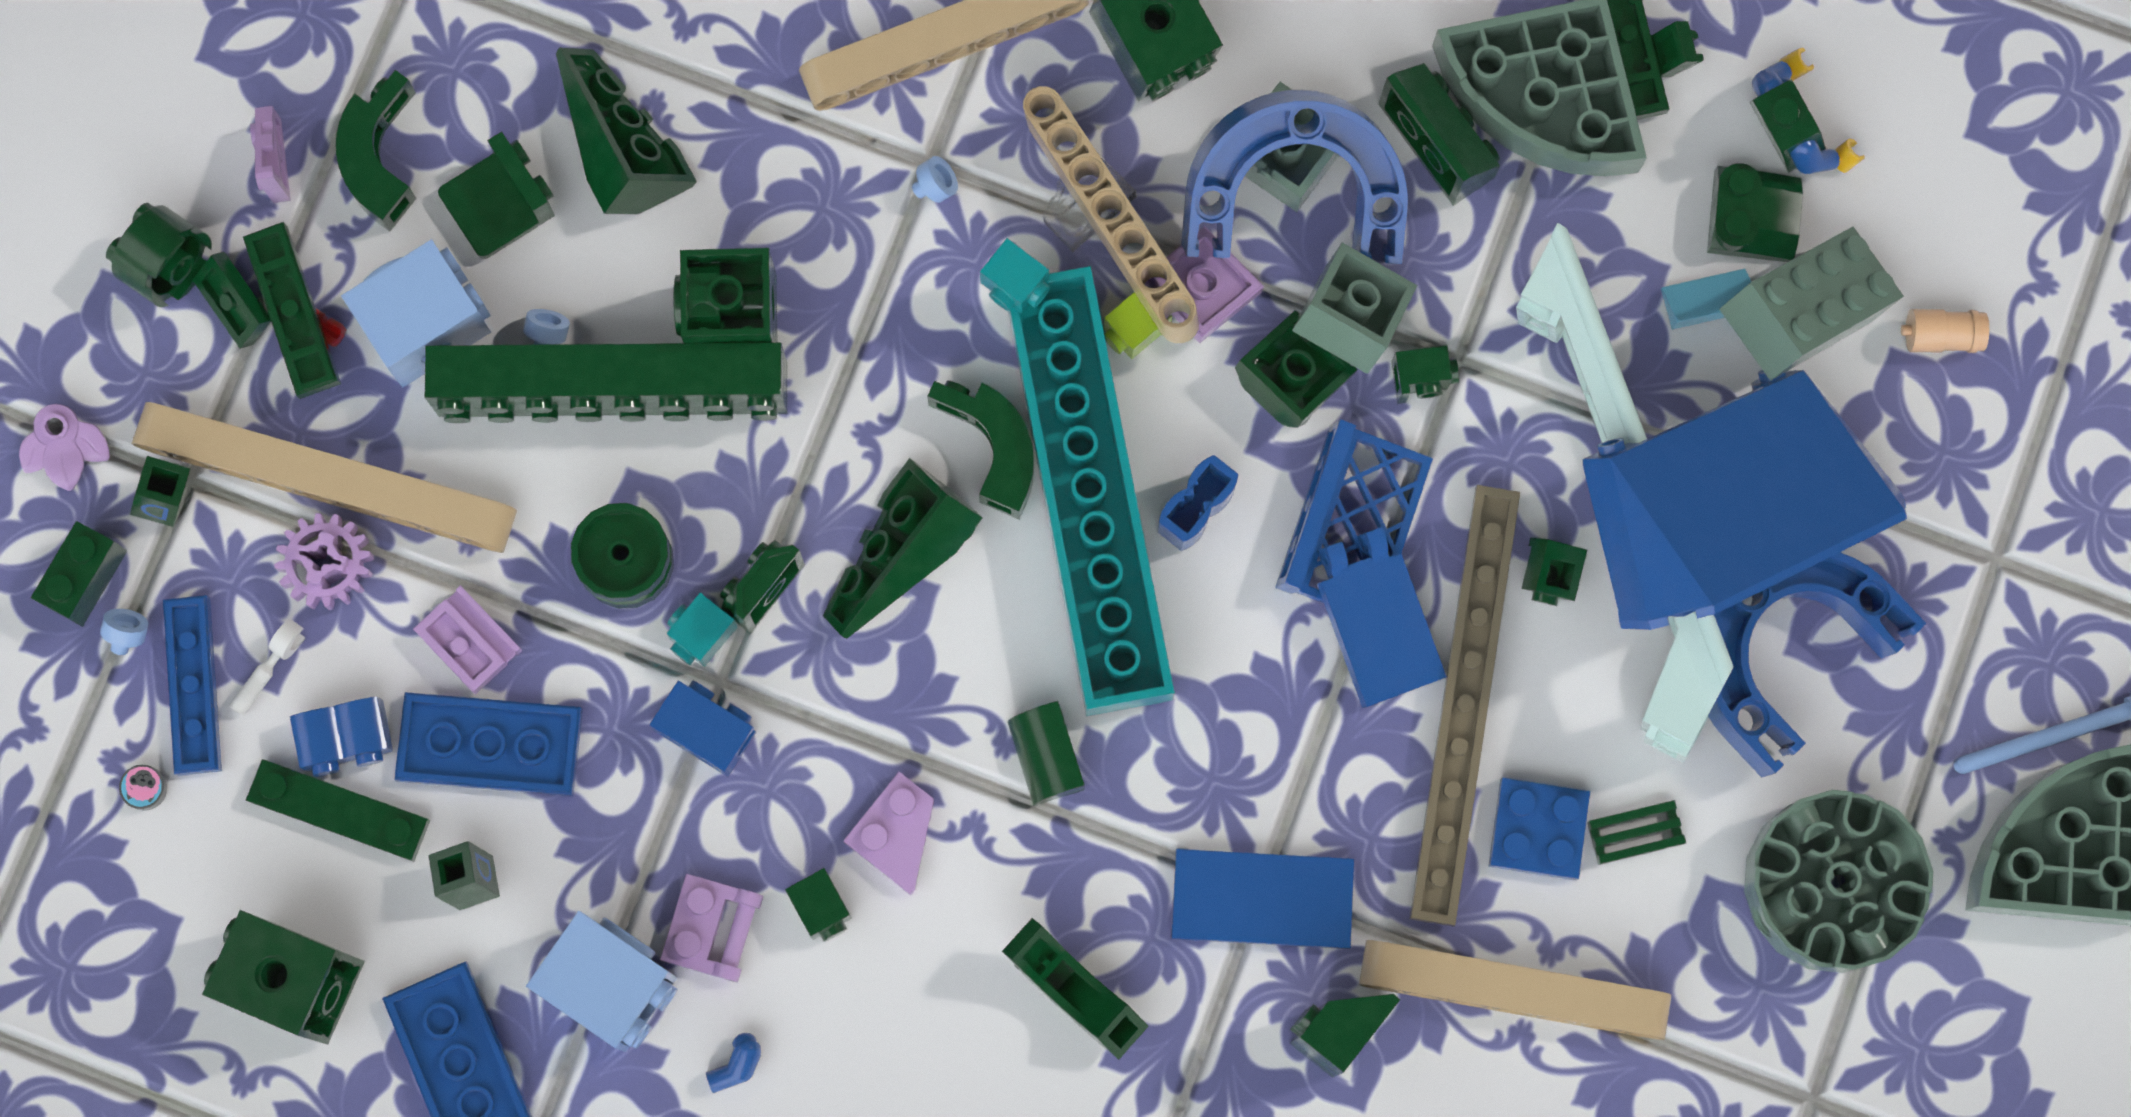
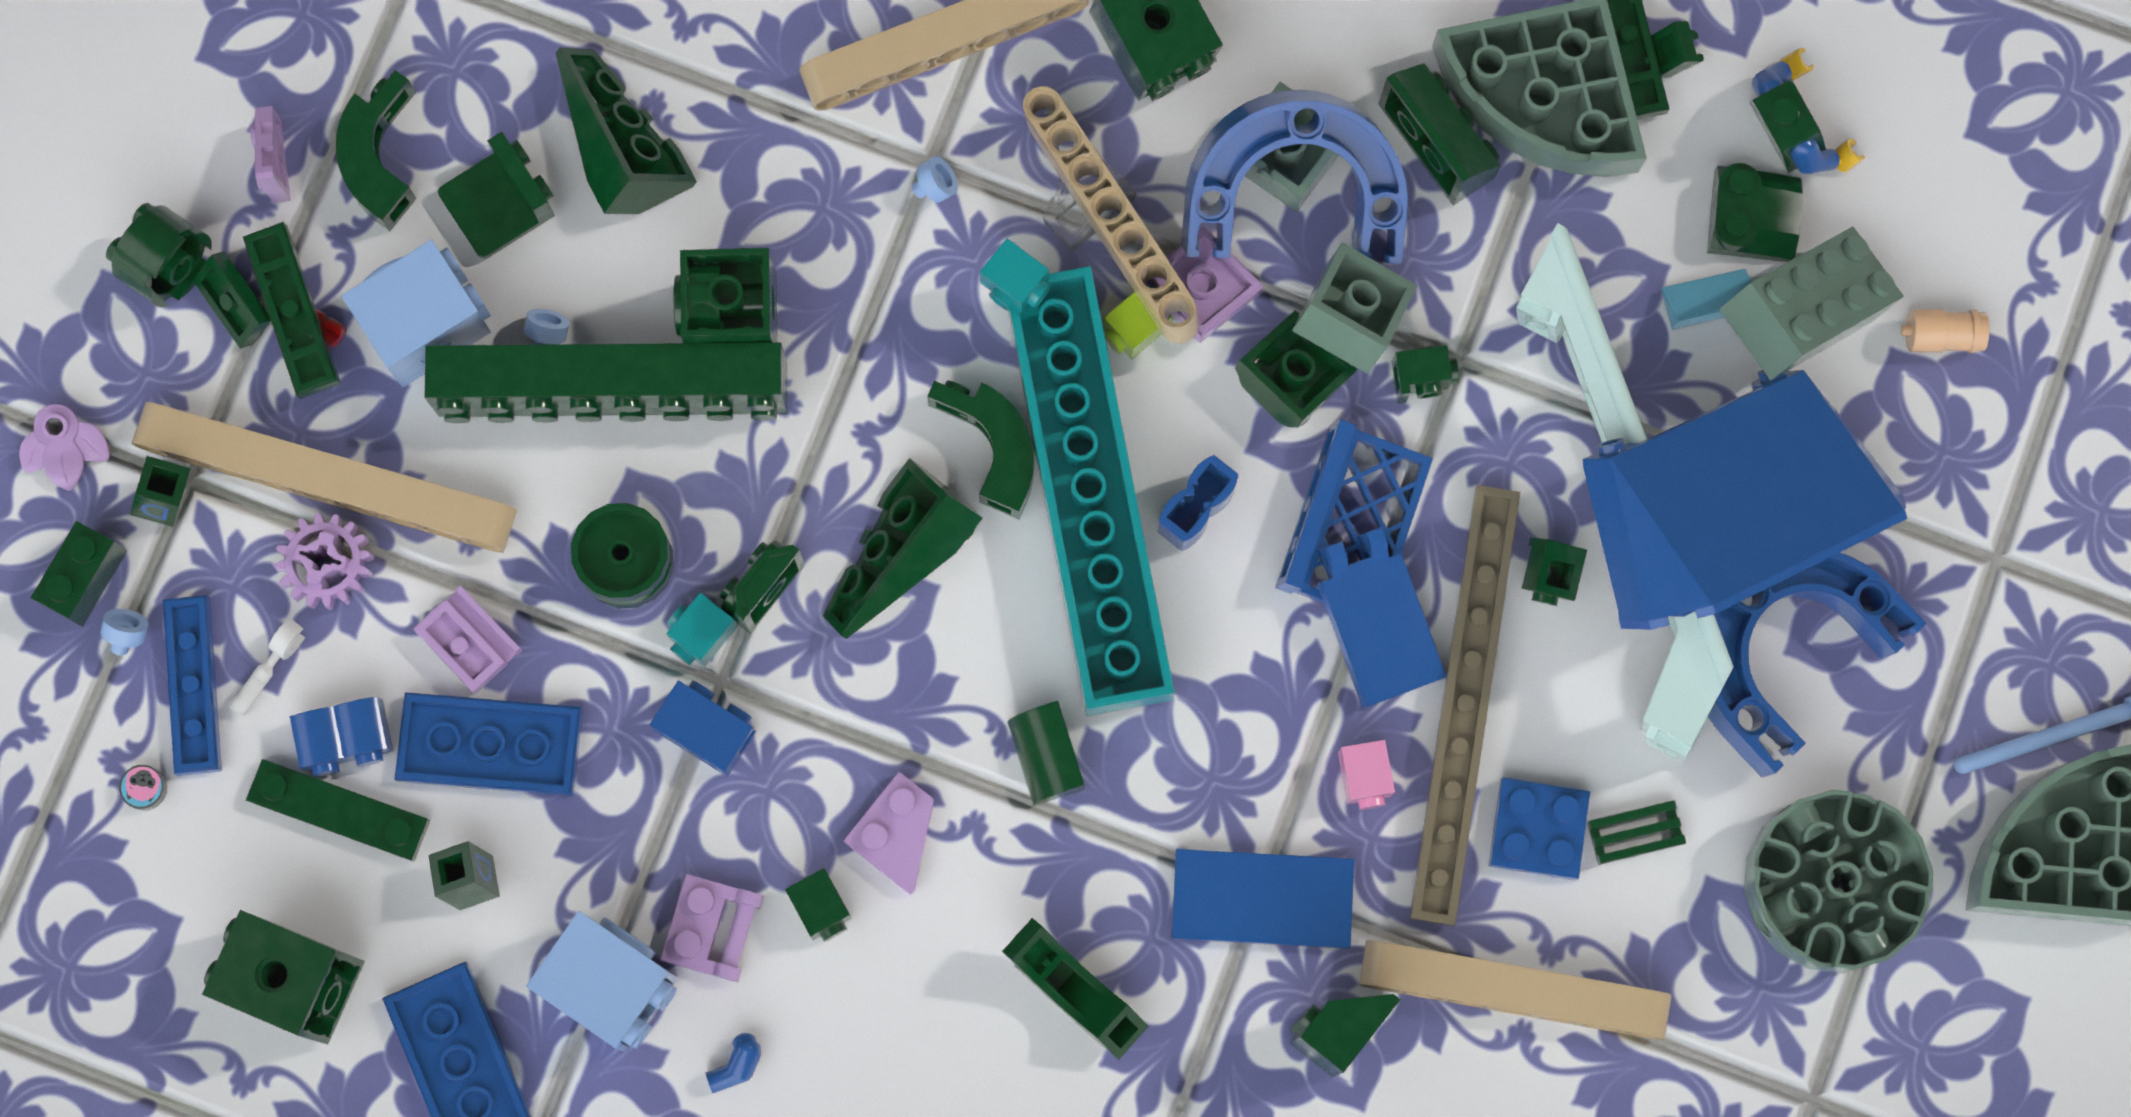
none -> bright pink brick [1338,740,1395,810]

